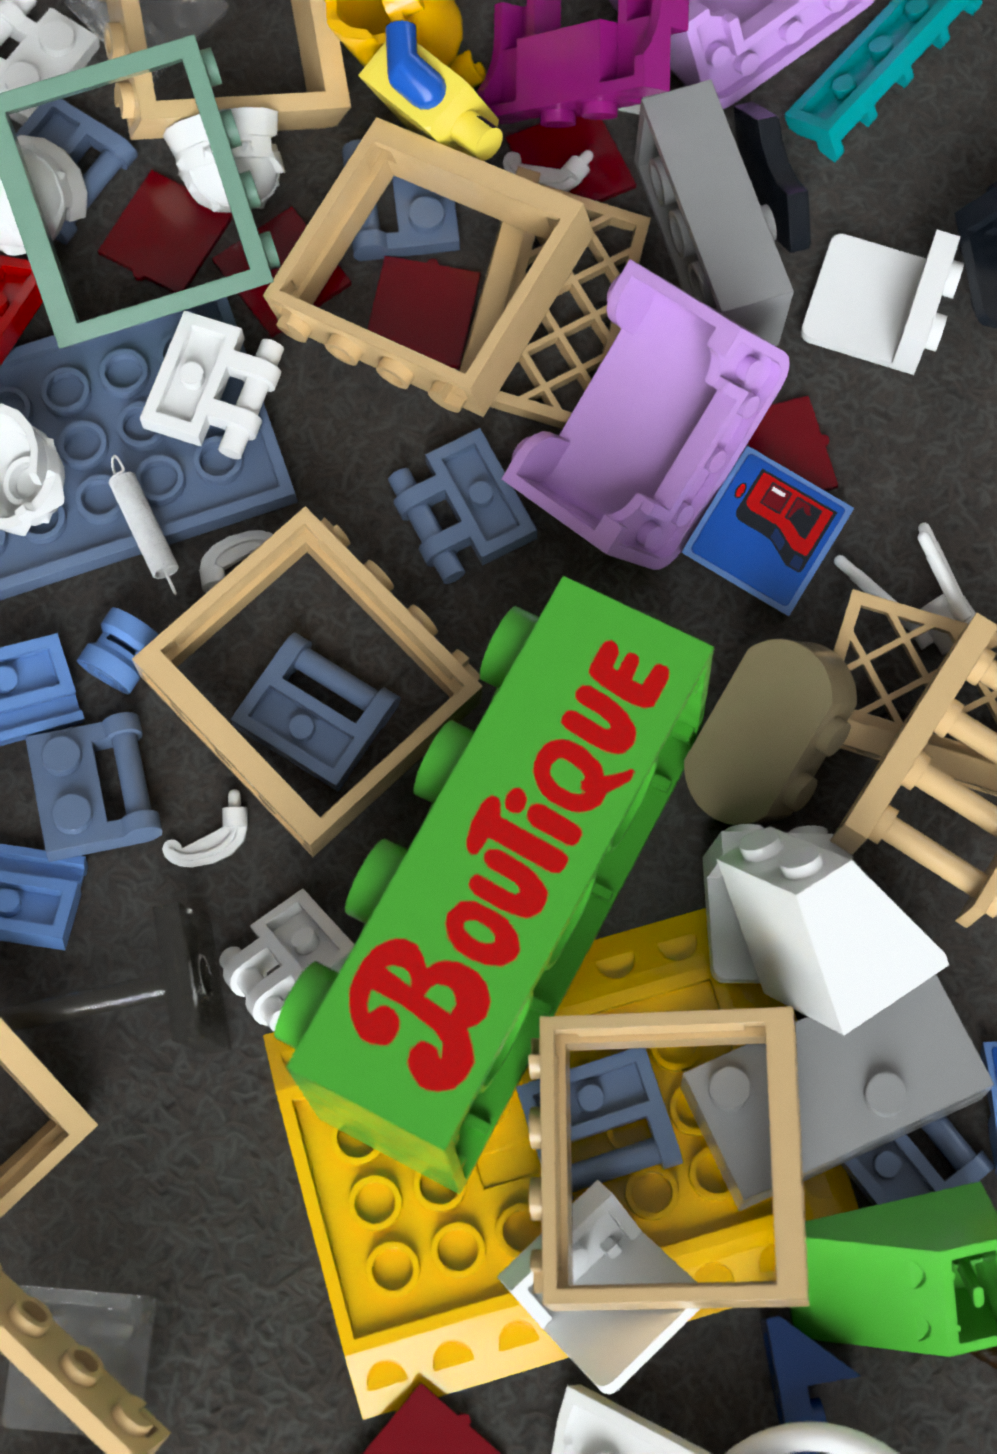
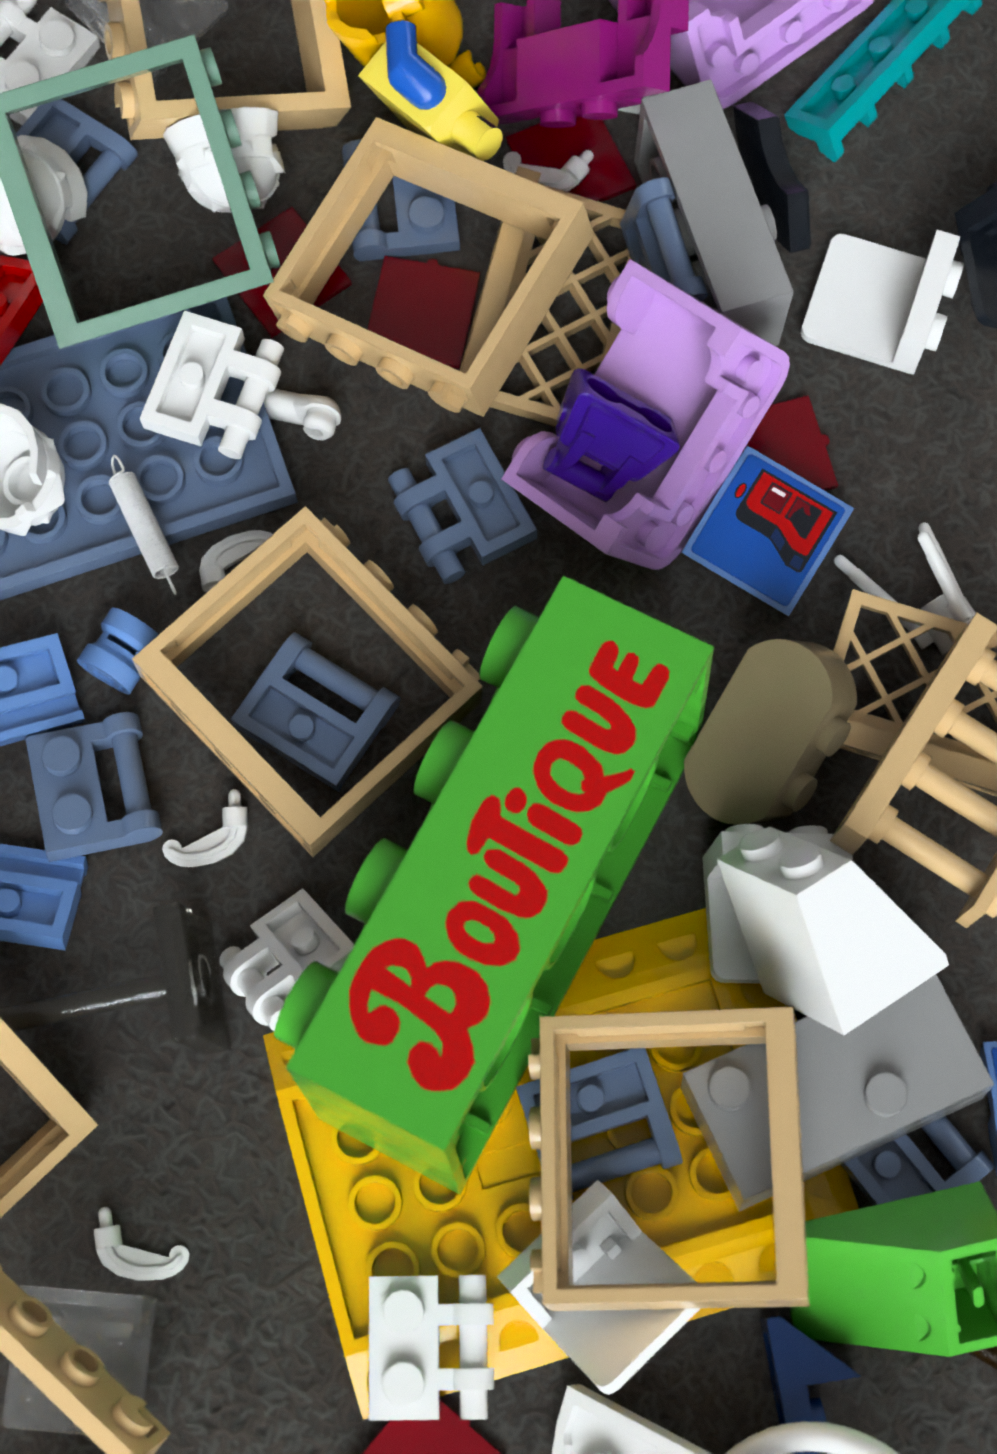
dark red piece [97,170,233,293] -> none
none -> white piece [93,1207,190,1281]
none -> white arm [264,389,341,440]
none -> white plate [369,1275,494,1421]
none -> dark purple piece [543,368,680,502]
none -> sand blue plate [620,177,708,301]

